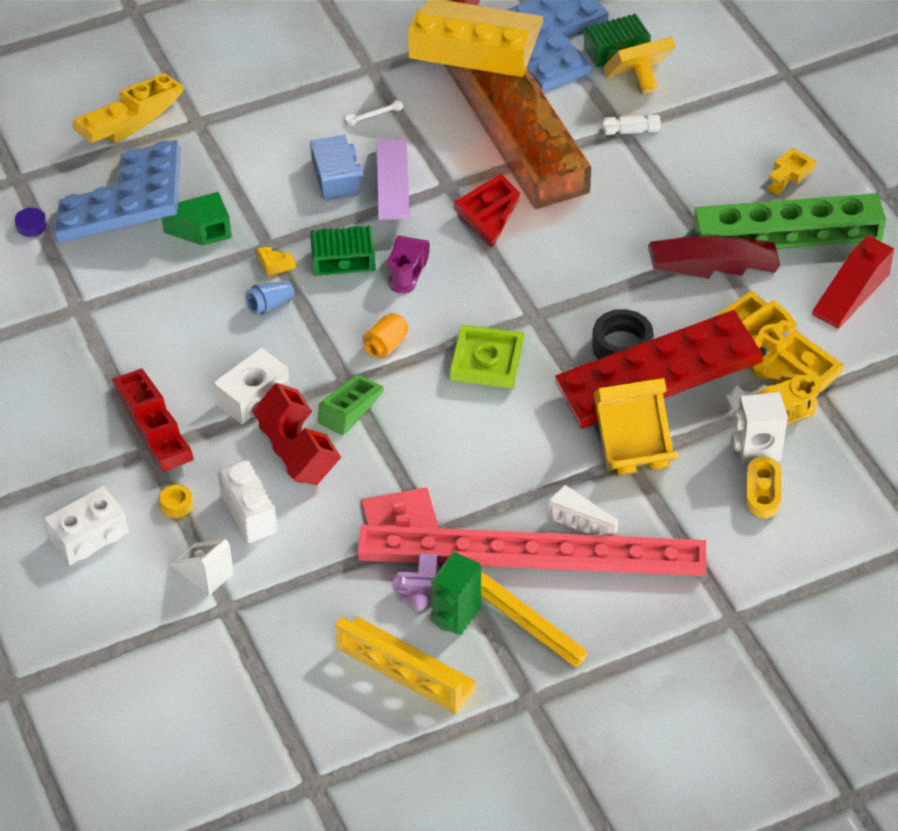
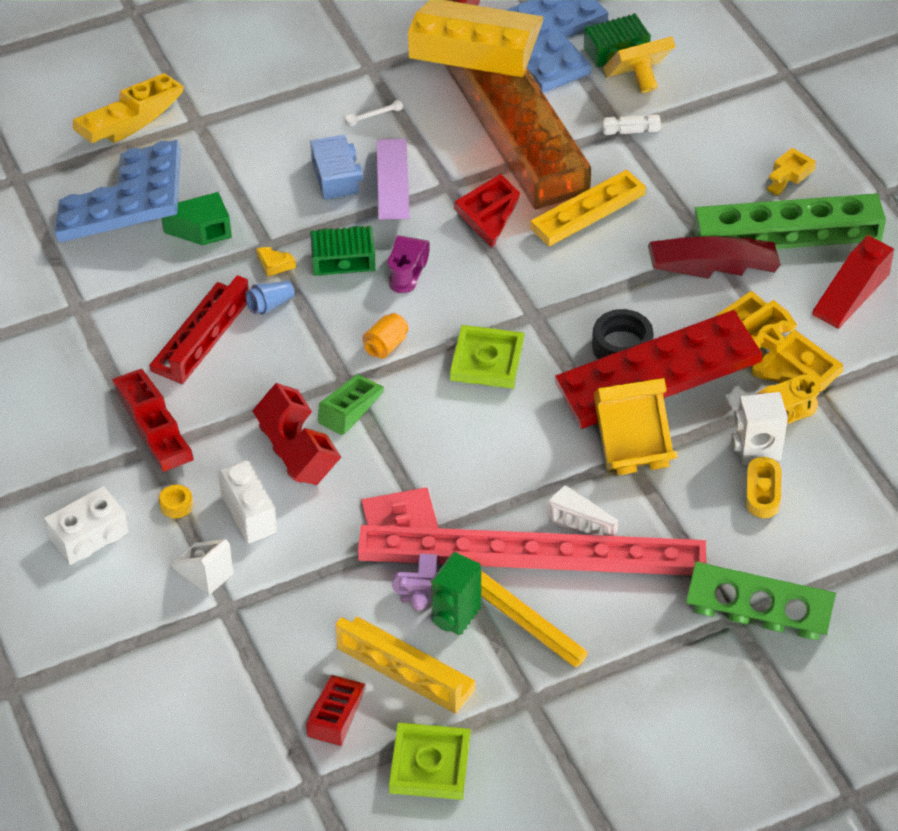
dark purple tile [14,208,47,237] -> none
white brick [213,347,290,425] -> none
none -> red fence [149,275,249,385]
none -> red slope [306,675,366,746]
none -> lime plate [389,723,471,800]
none -> yellow plate [530,169,646,247]
none -> bright green brick [686,561,836,641]

